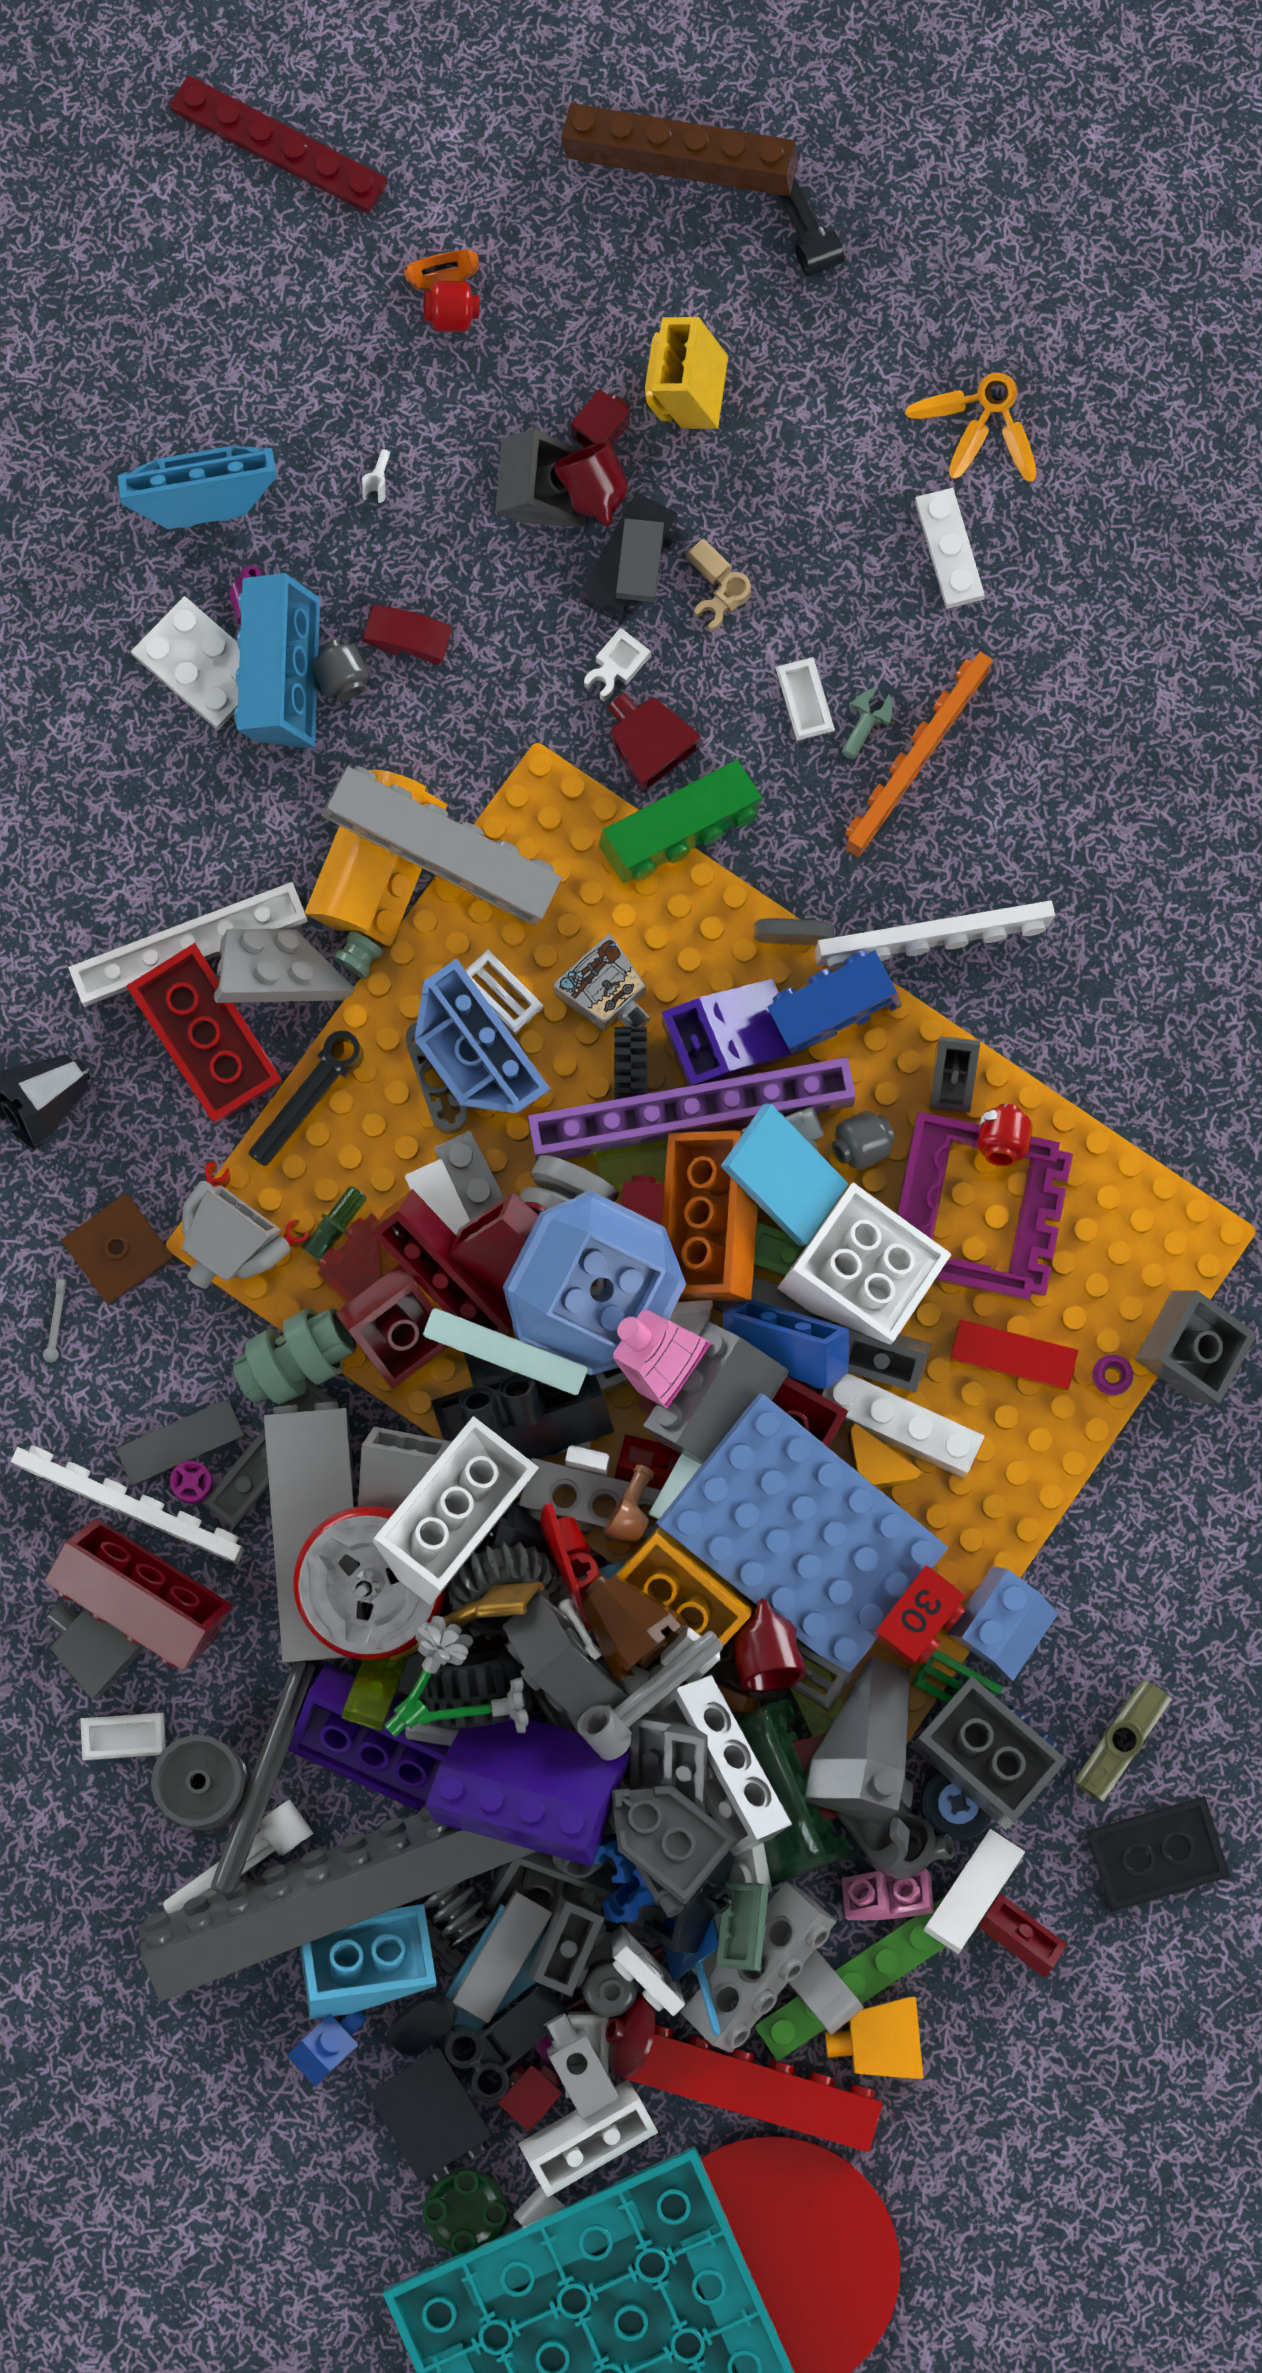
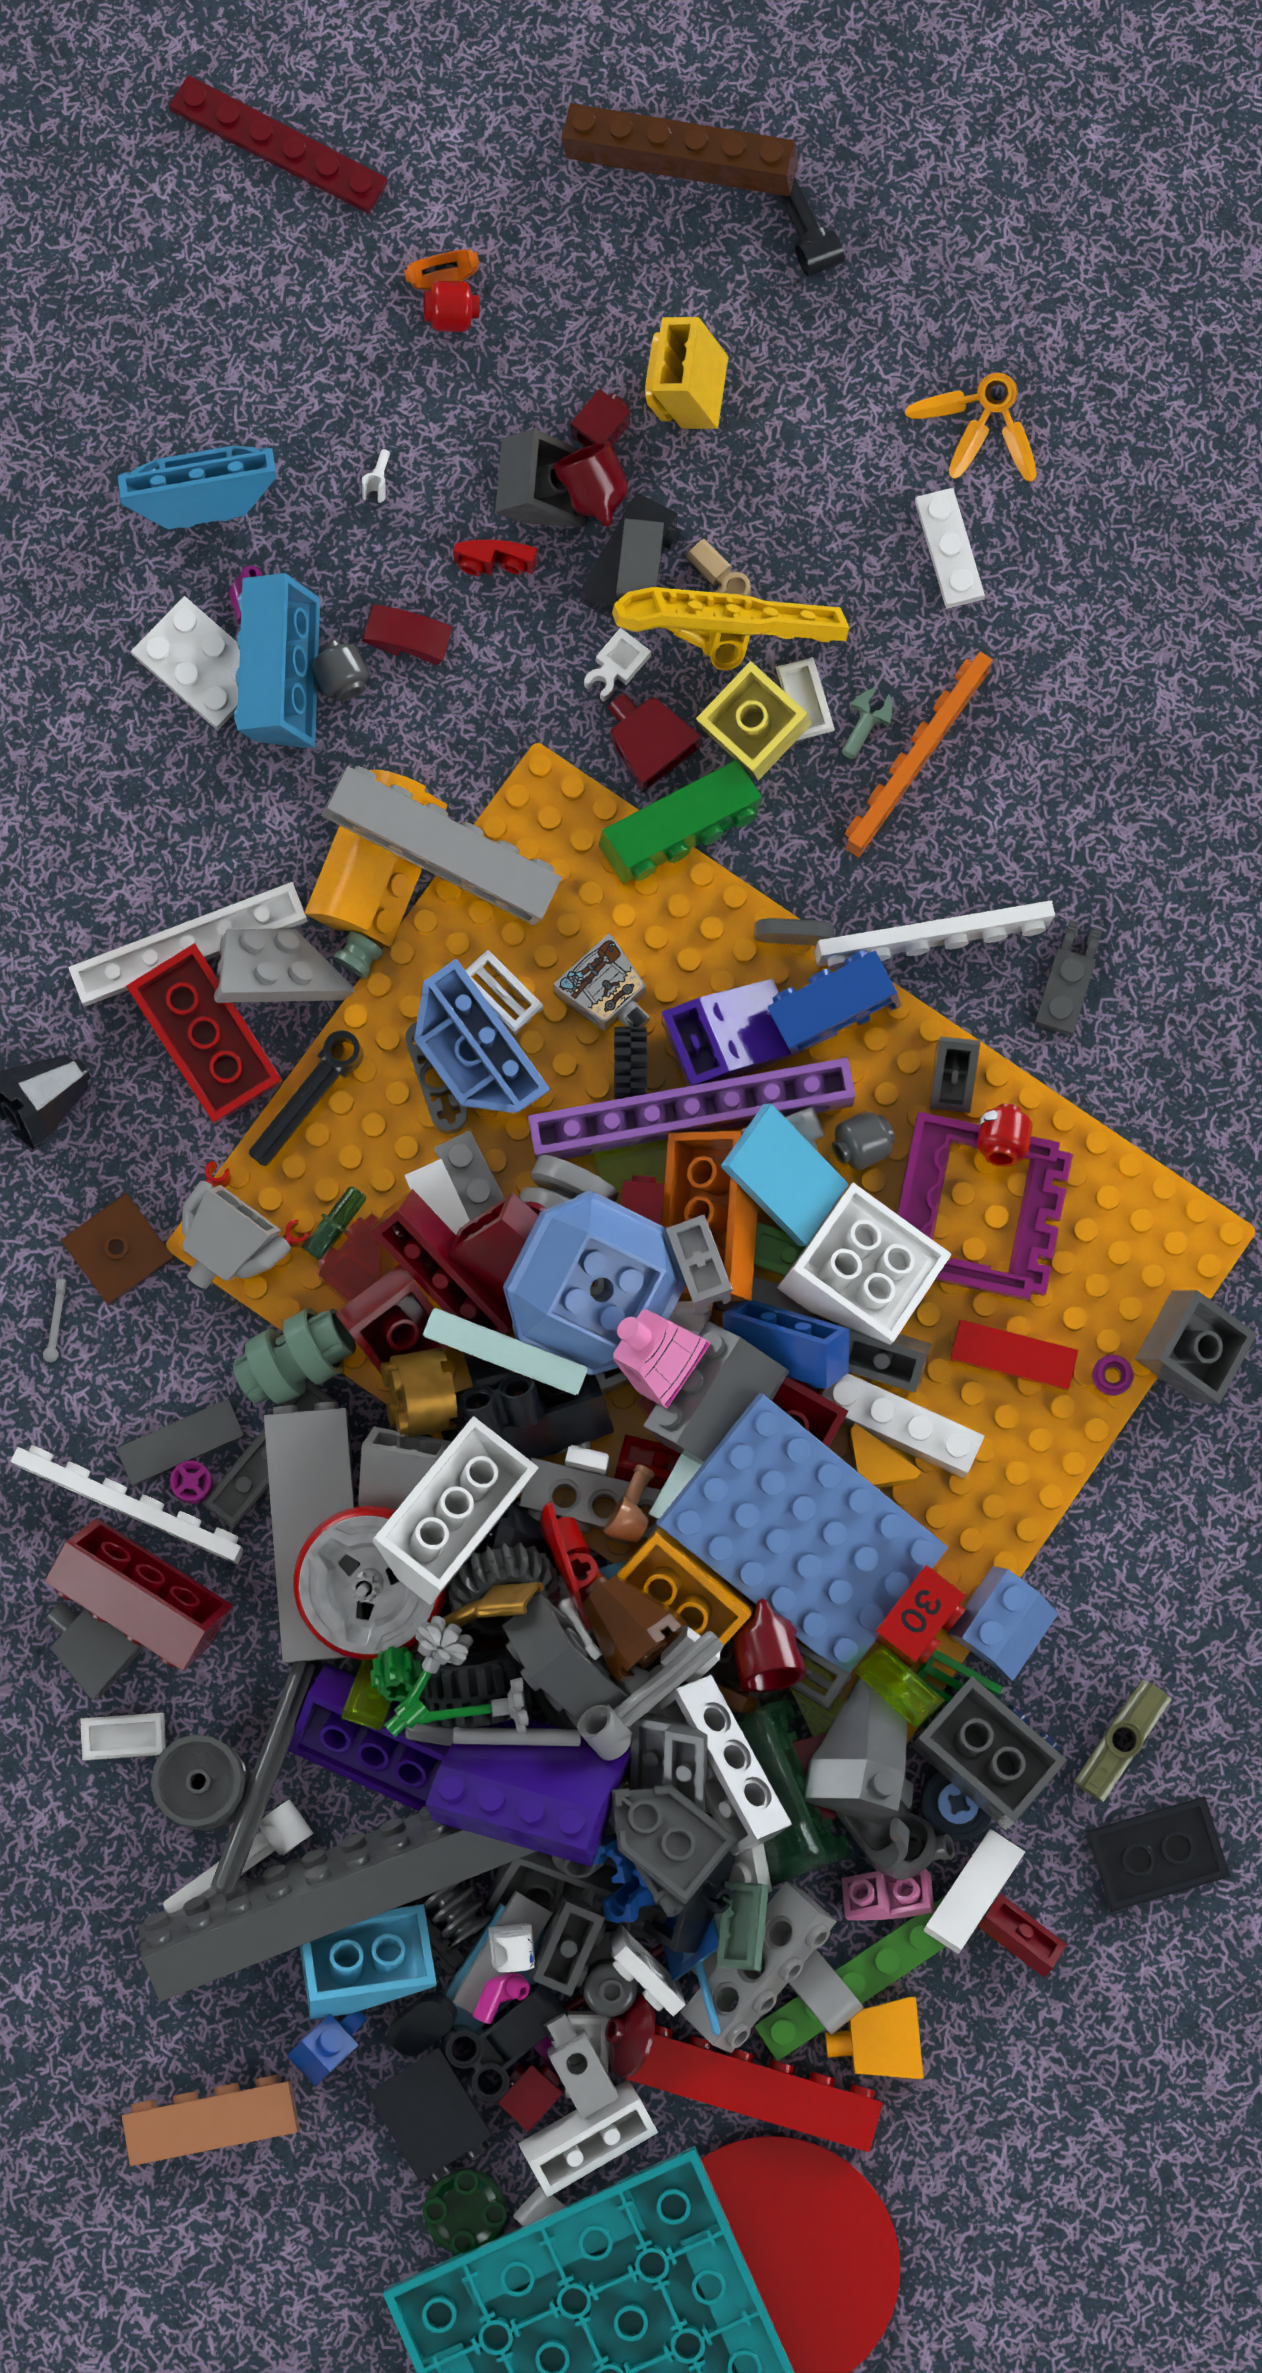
none -> nougat brick [121,2074,300,2166]
none -> green gear [370,1646,422,1702]
none -> pearl gold brick [381,1348,457,1438]
none -> red slope [453,540,538,576]
none -> light grey bar [453,1727,581,1746]
none -> dark pink arm [472,1972,530,2024]
none -> white leg [488,1922,535,1972]
none -> yellow piece [612,587,850,671]
none -> light grey hinge [666,1214,733,1315]
none -> light yellow brick [696,661,812,781]
none -> clear neon green tile [855,1645,945,1729]
none -> dark grey hinge [1034,920,1102,1036]

